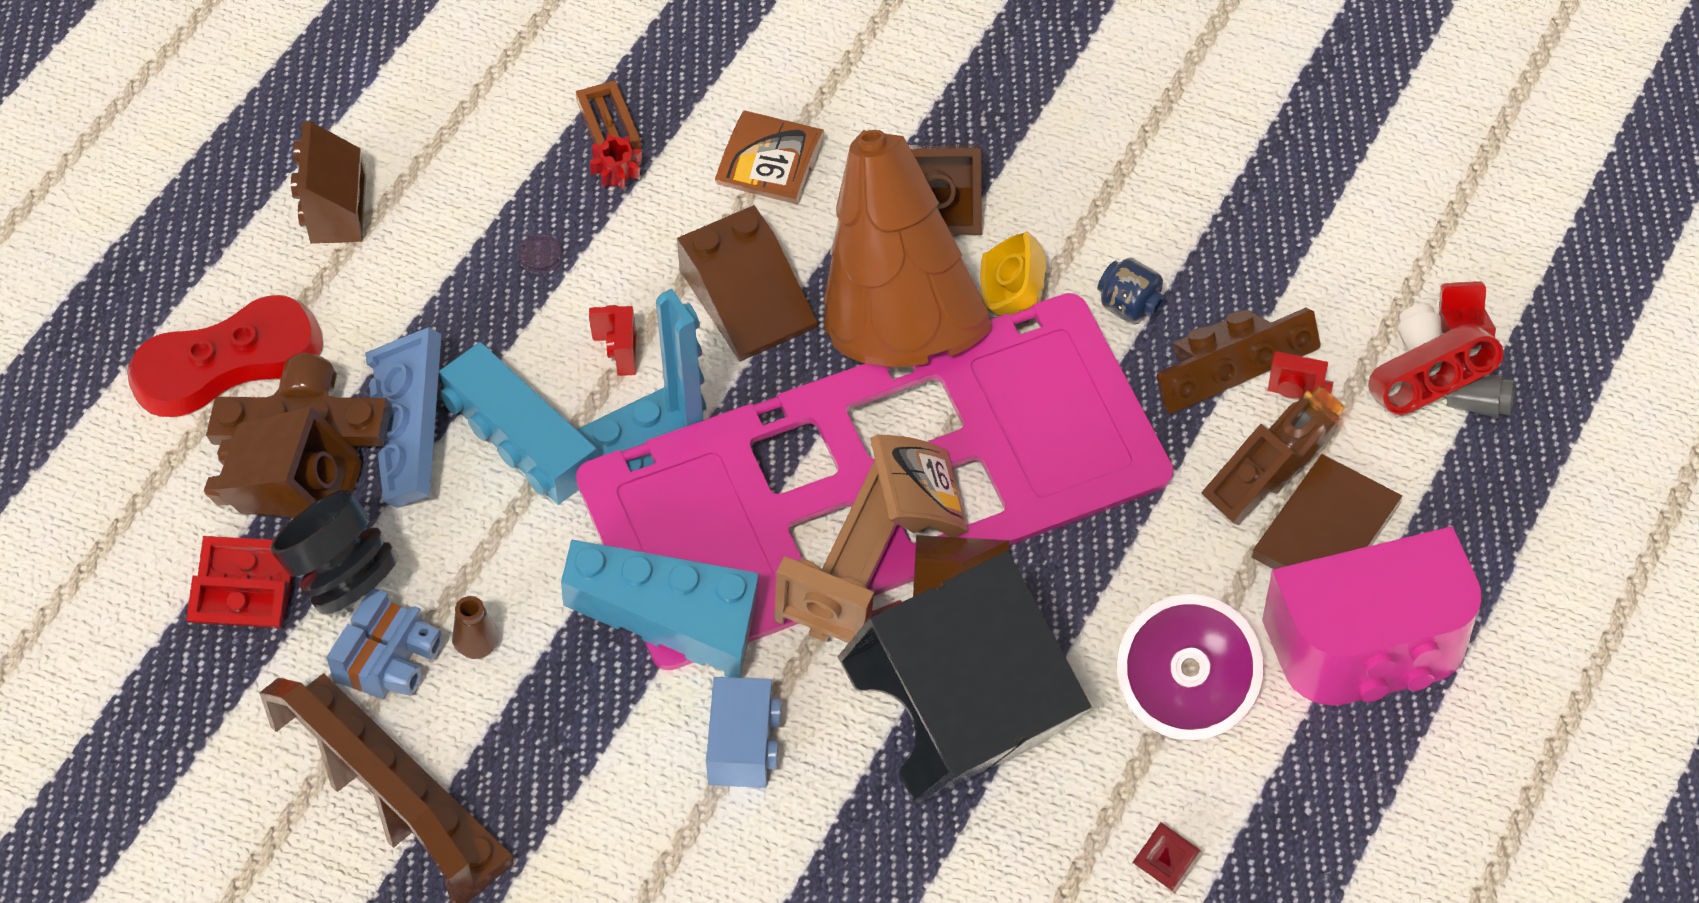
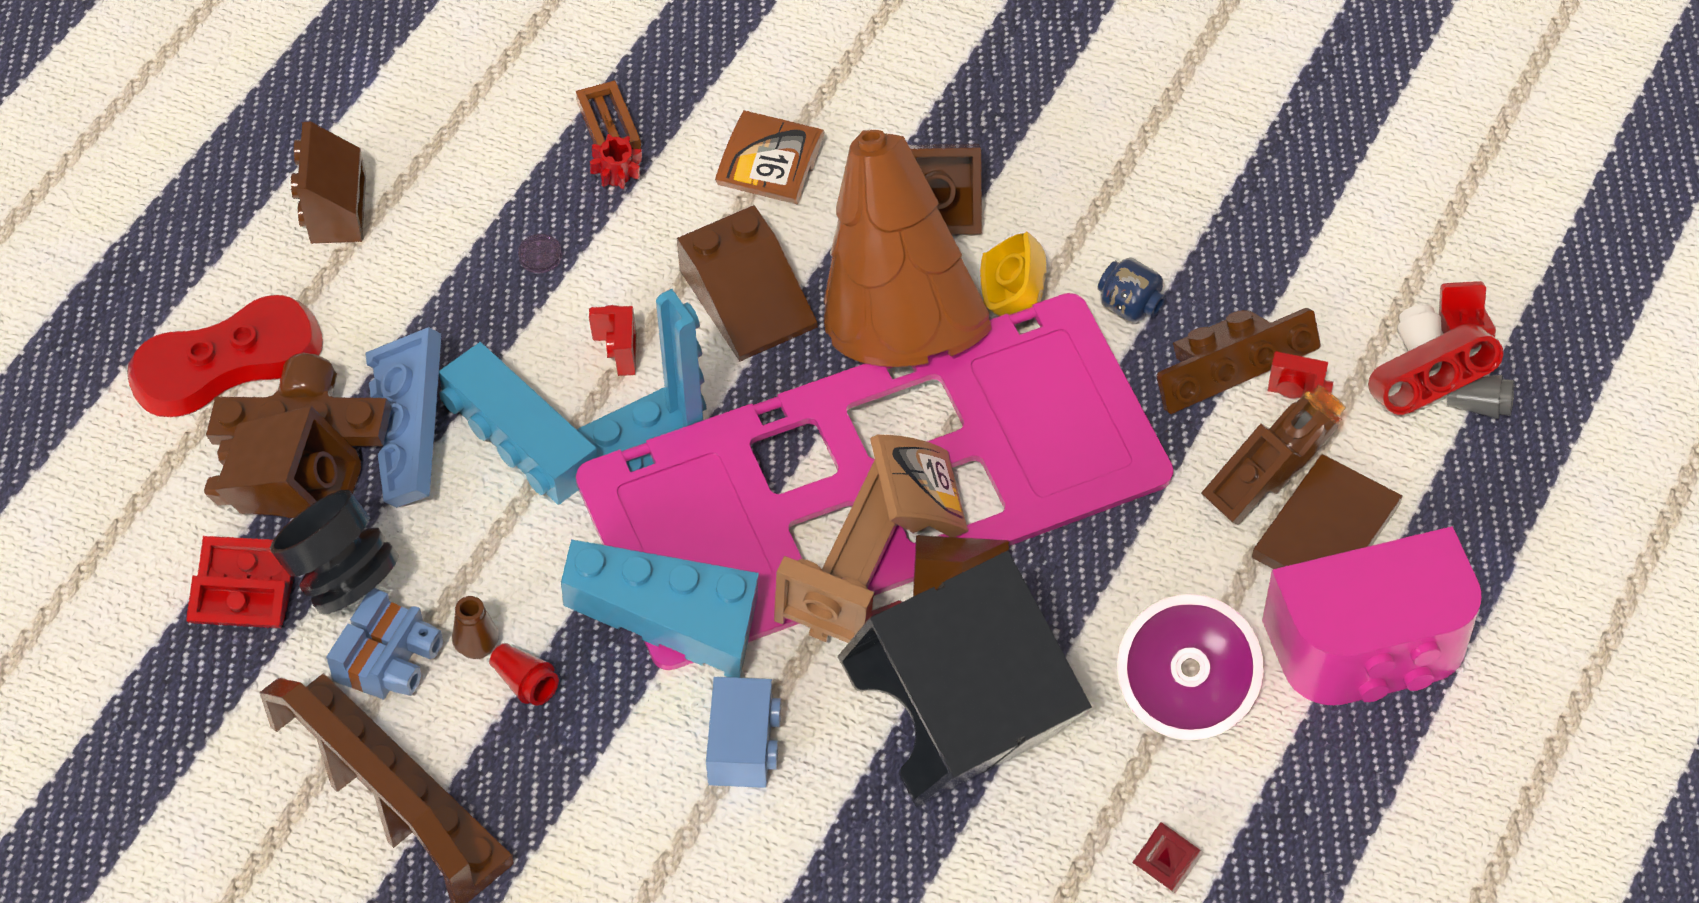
none -> red cone [489,643,559,706]

